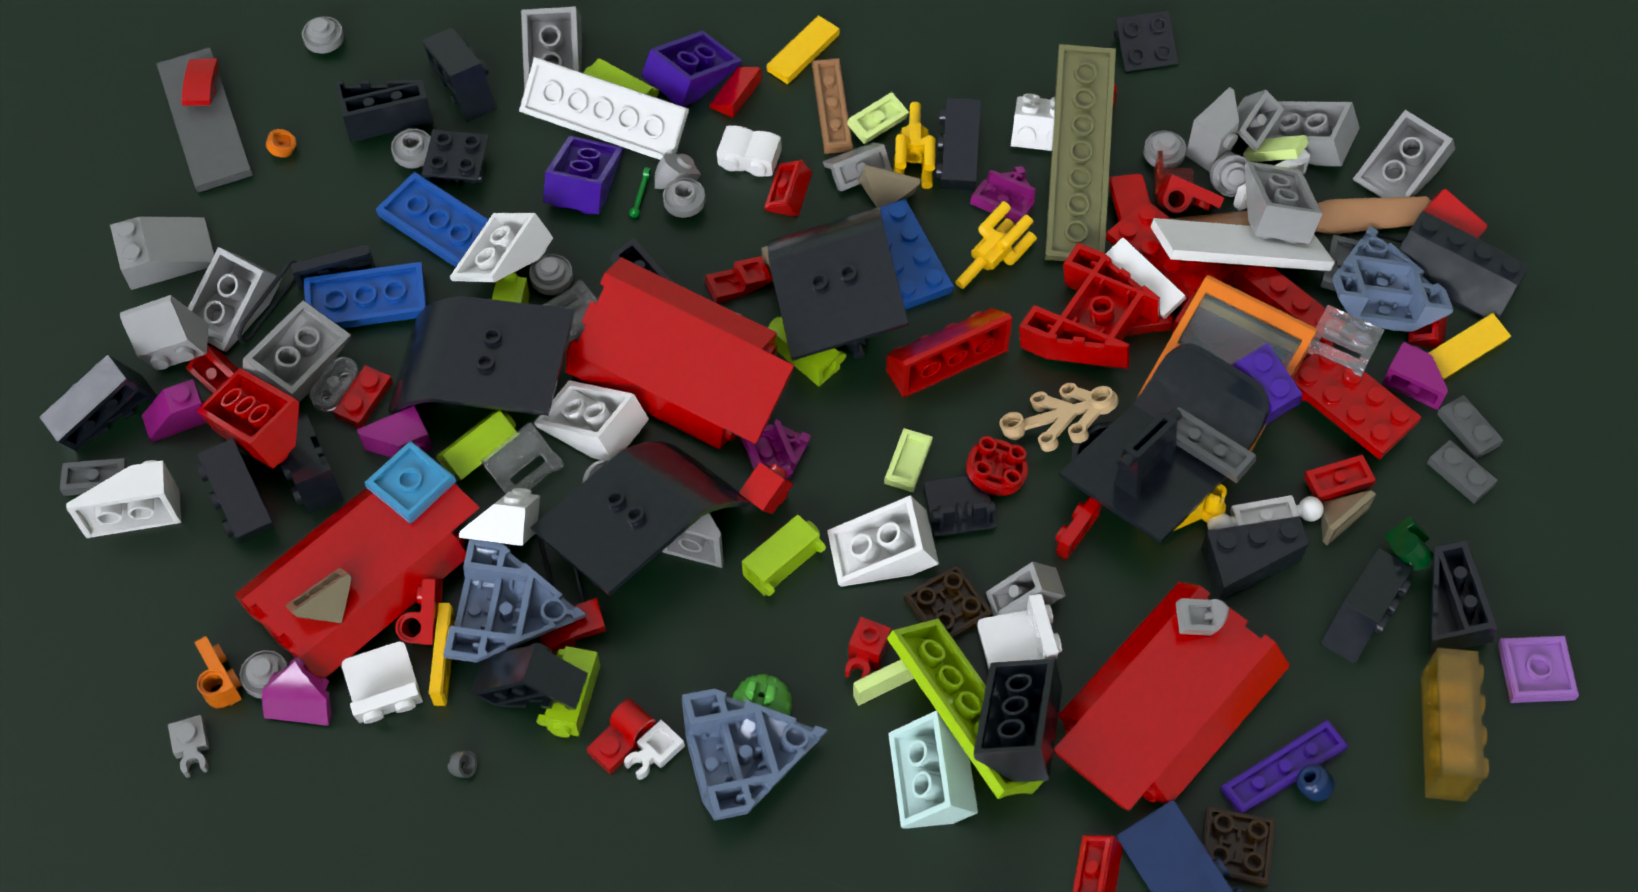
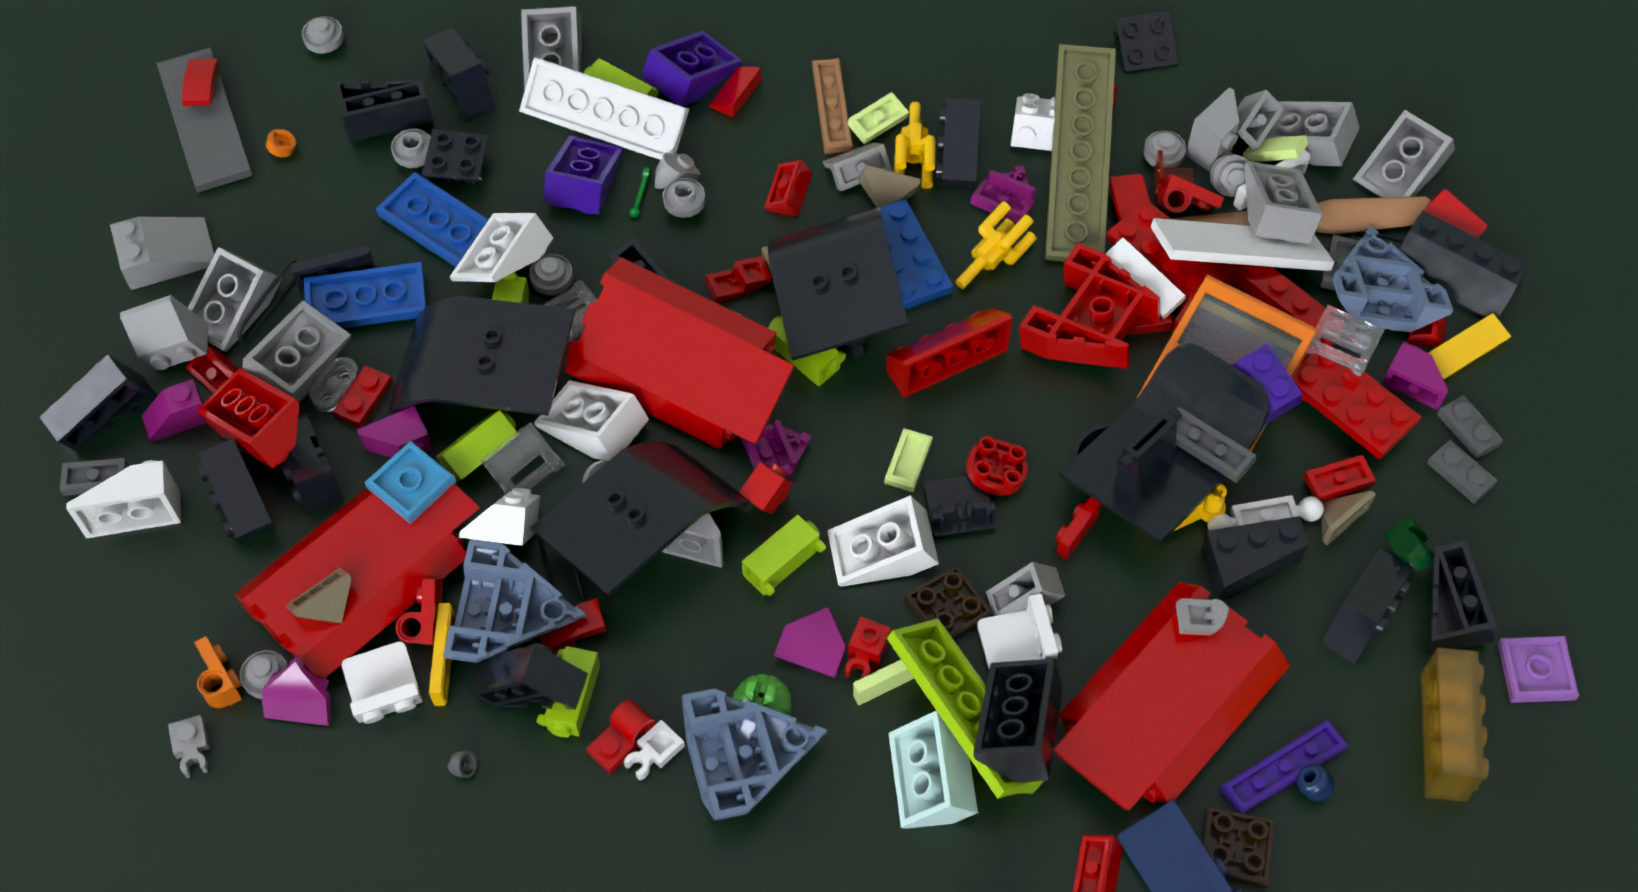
white brick [717,126,782,177] -> none
yellow tile [767,15,840,84] -> none
tan plant [999,383,1119,452] -> none
none -> magenta slope [774,607,847,678]

